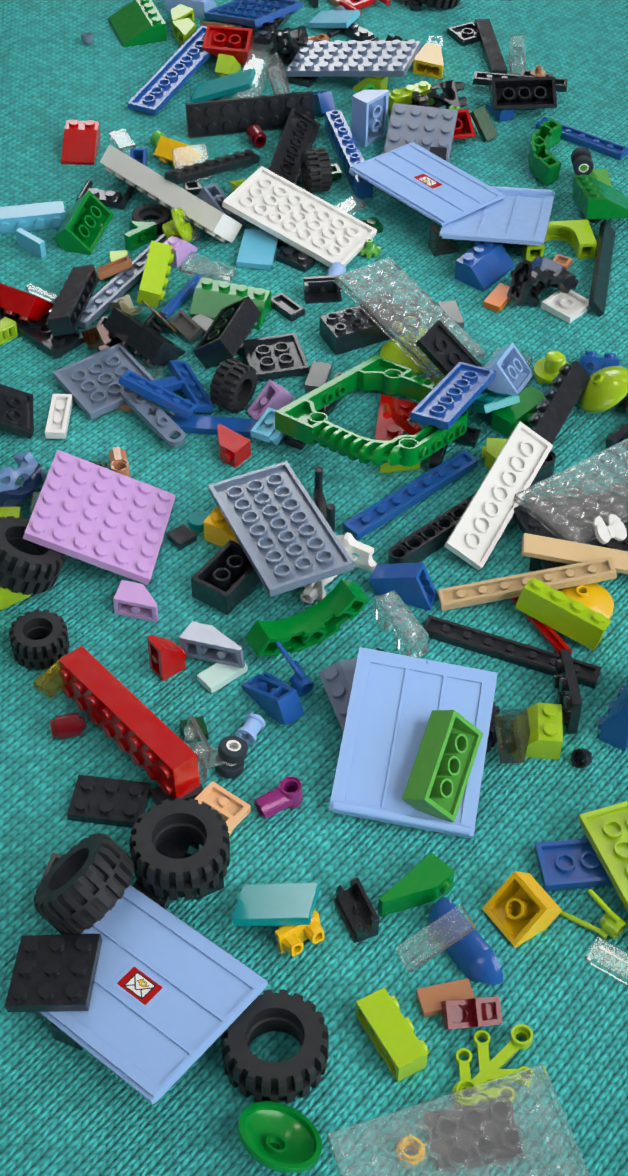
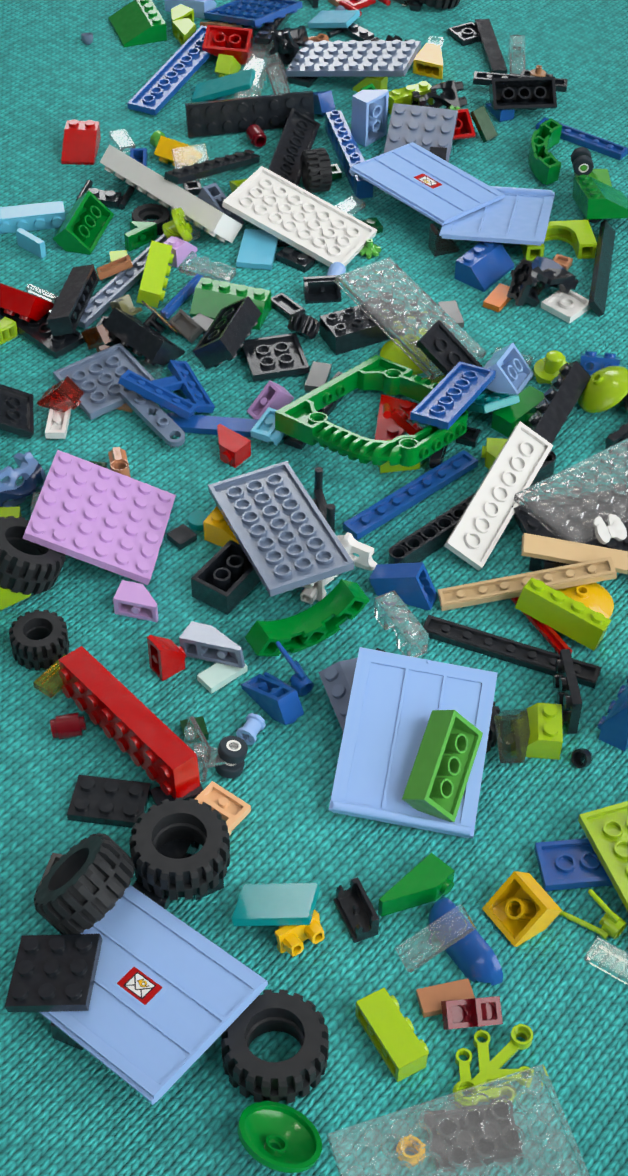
black tyre [209,358,257,413] -> none
magenta piece [254,776,303,819] -> none
none -> clear red slope [37,376,84,412]
none -> black gear [287,312,321,339]

